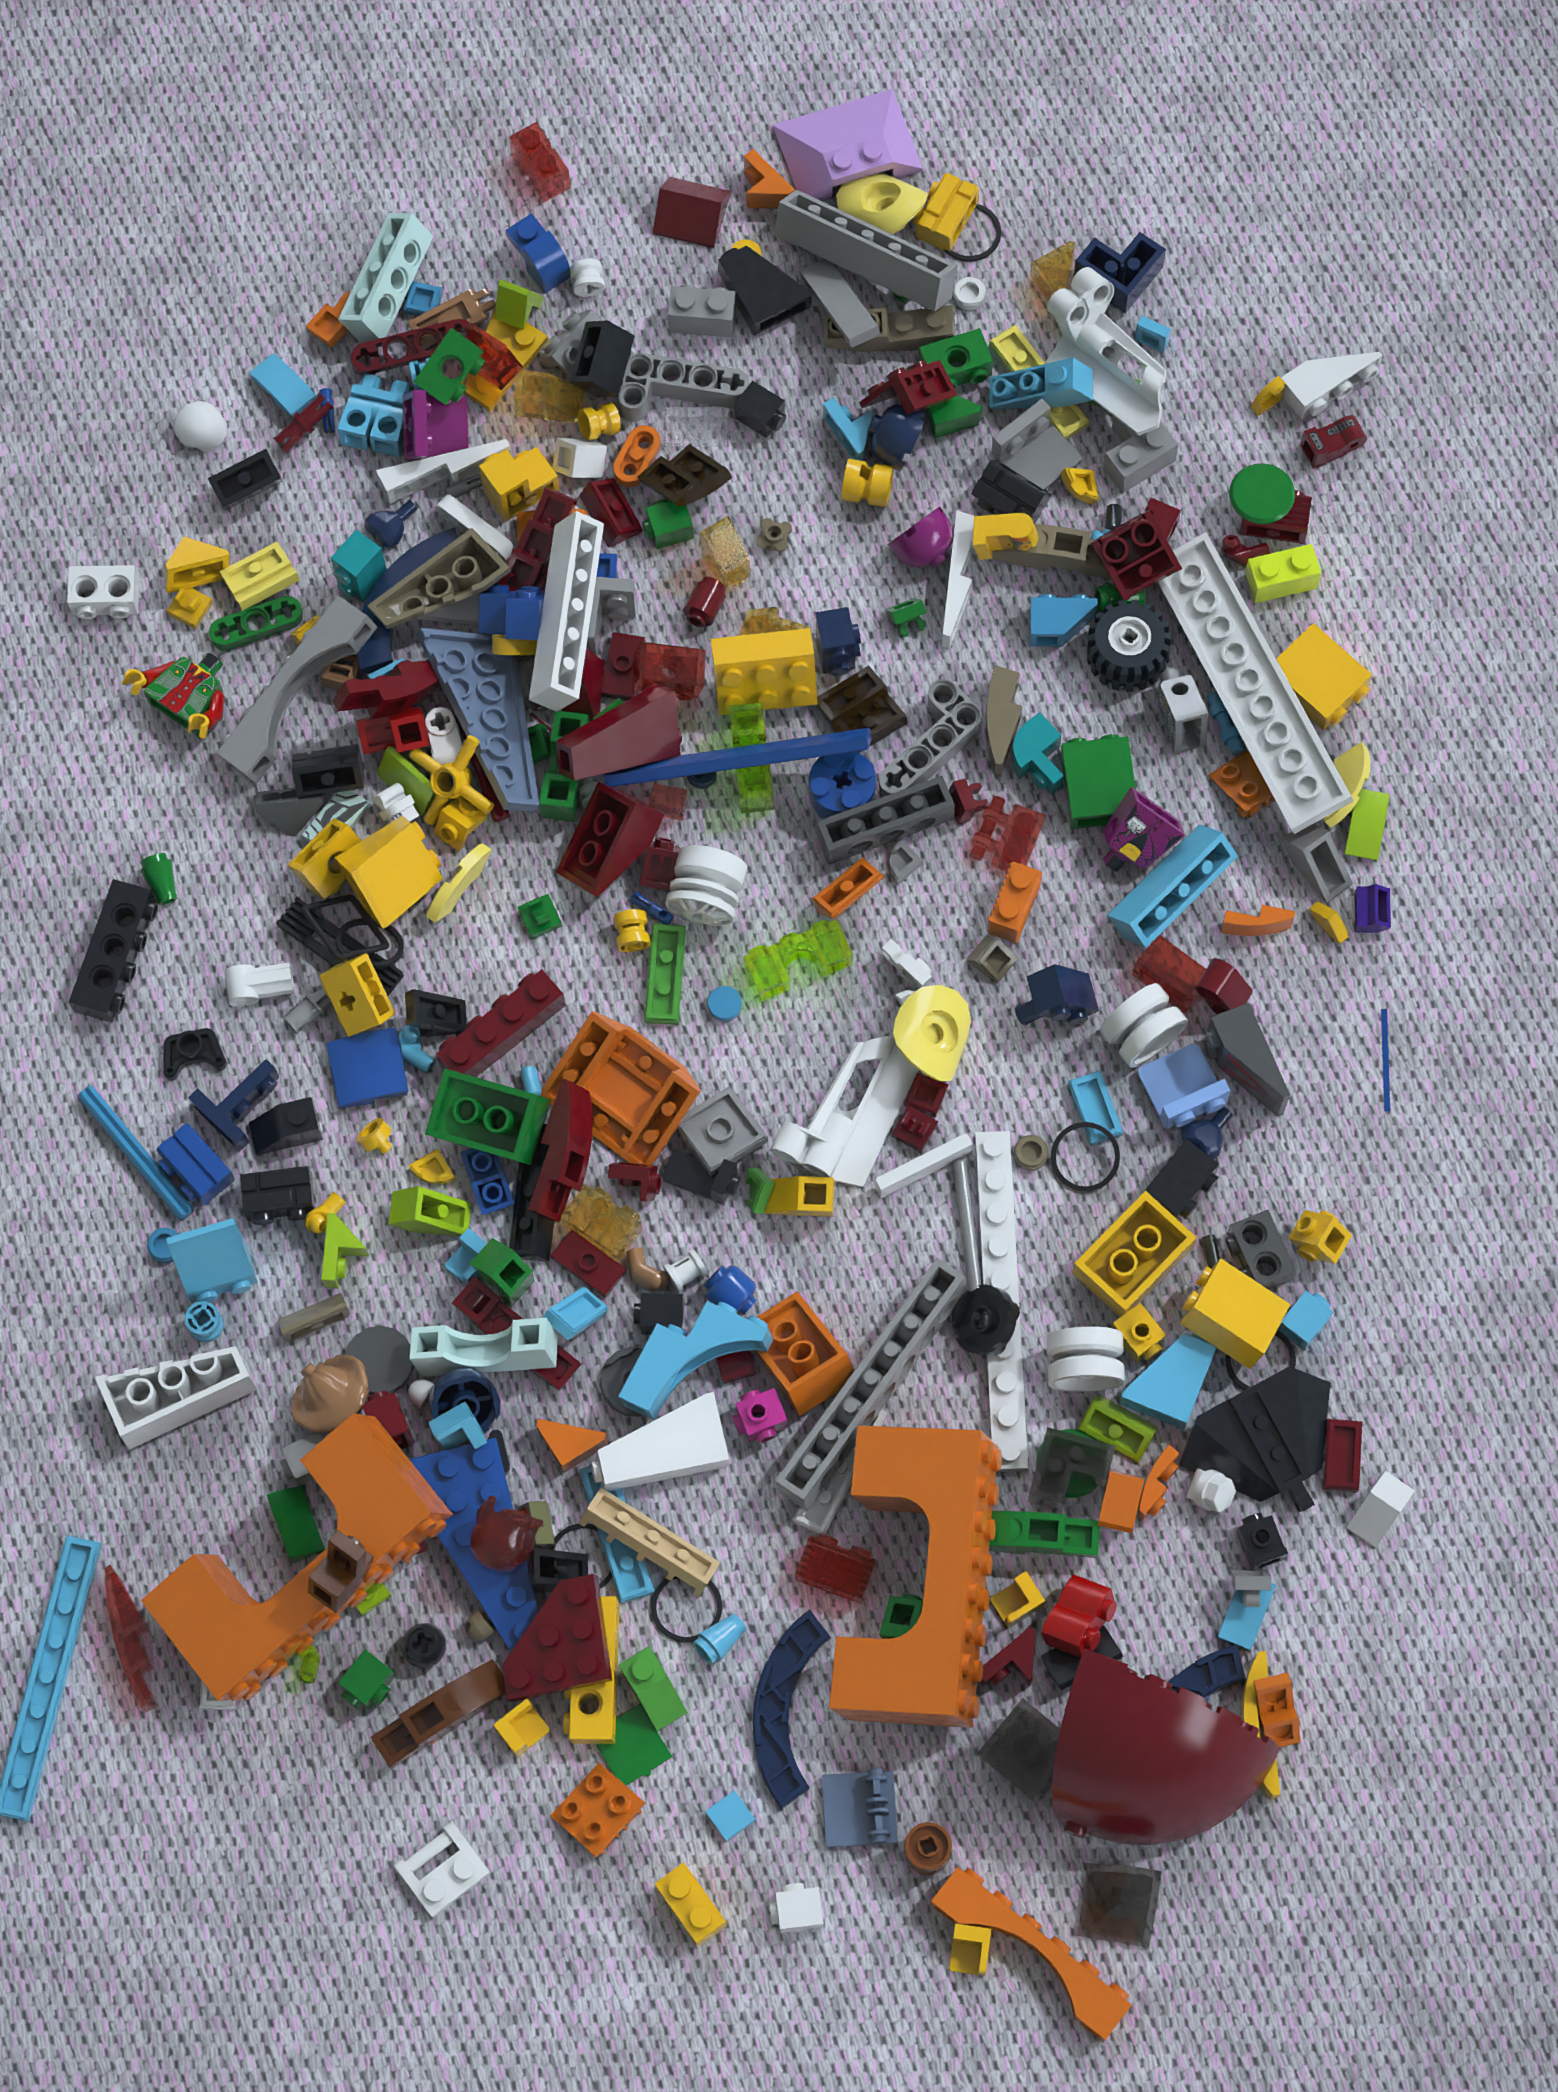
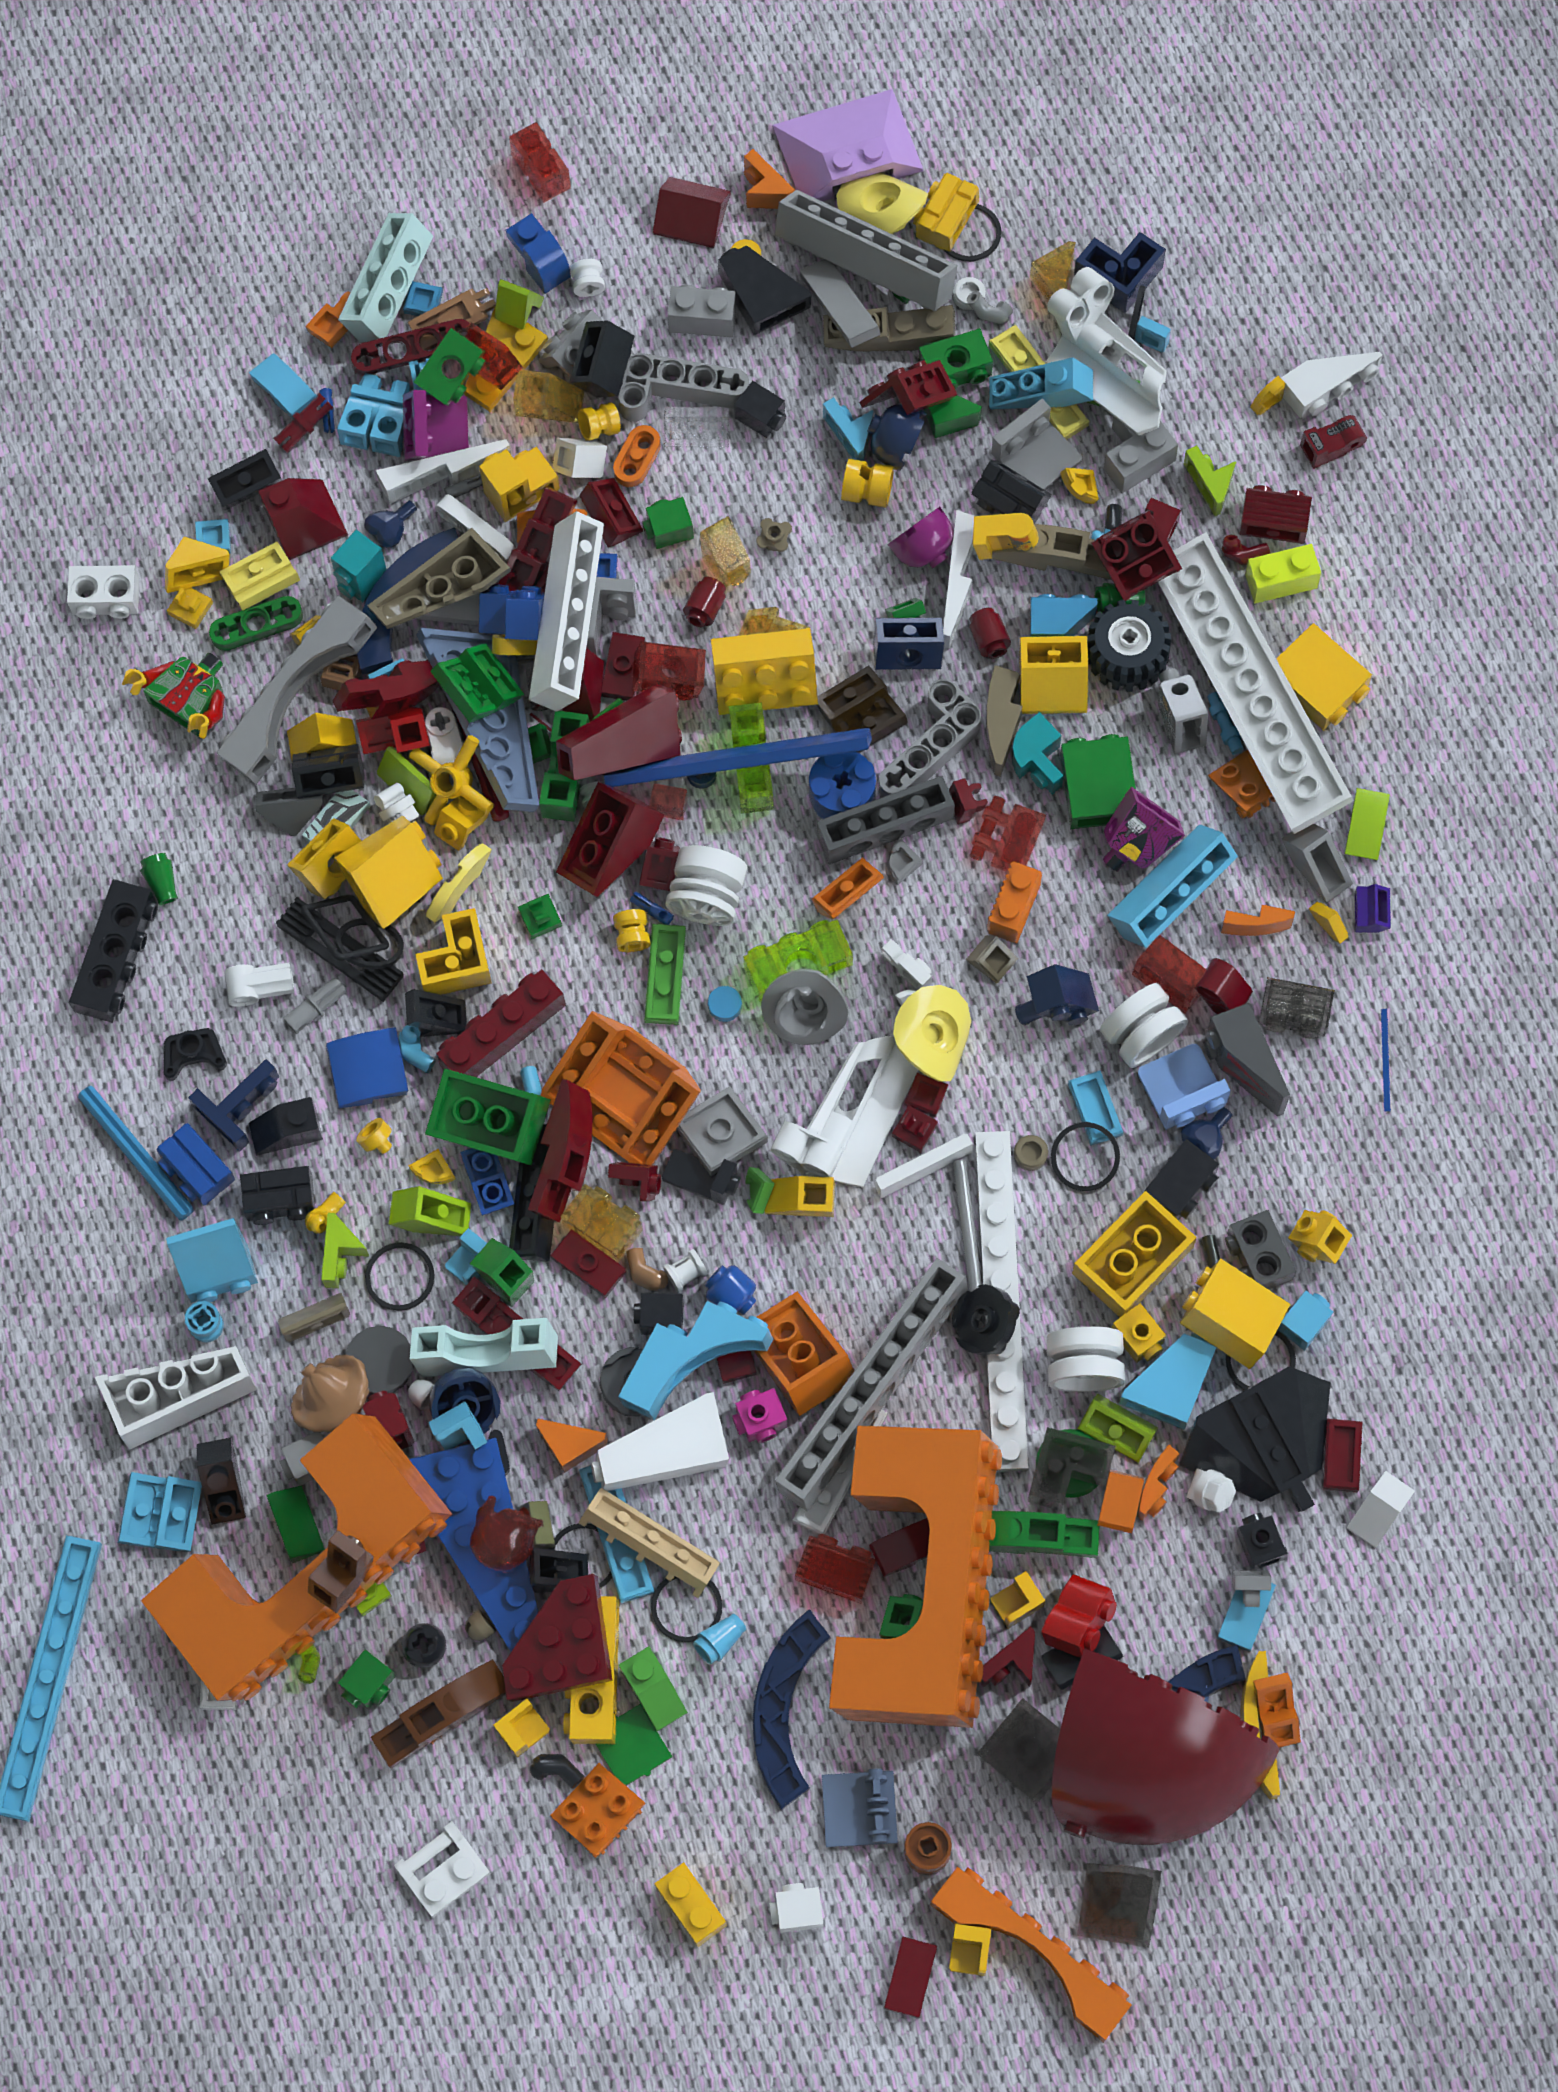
clear red slope [104,1564,159,1713] -> none
dark azure tile [147,1227,178,1263] -> none
white hair [174,401,227,452] -> none
yellow brick [319,953,396,1037] -> none
medium azure tile [543,1286,609,1340] -> none
dark brown slope [637,444,732,507] -> none
medium azure tile [705,1790,756,1842] -> none
dark blue brick [815,607,861,676] -> none
green piece [1229,463,1295,524] -> none
light yellow tile [1323,741,1370,828] -> none
none -> medium azure slope [117,1472,202,1552]
none -> medium azure tile [195,519,231,553]
none -> black slope [197,1437,246,1525]
none -> dark red slope [258,478,348,560]
none -> yellow slope [287,712,357,759]
none -> black piece [365,1242,435,1311]
none -> yellow brick [415,908,492,995]
none -> green slope [430,643,525,723]
none -> black arm [530,1754,585,1789]
none -> light grey hat [761,969,848,1045]
none -> dark red slope [869,1518,930,1577]
none -> dark blue brick [873,618,944,670]
none -> dark red tile [884,1936,937,2019]
none -> light grey arm [966,291,1013,325]
none -> dark red brick [969,607,1011,659]
none -> yellow slope [1019,636,1088,714]
none -> black piece [1128,285,1146,340]
none -> lime slope [1184,445,1236,517]
none -> clear smoke brick [1258,977,1335,1039]

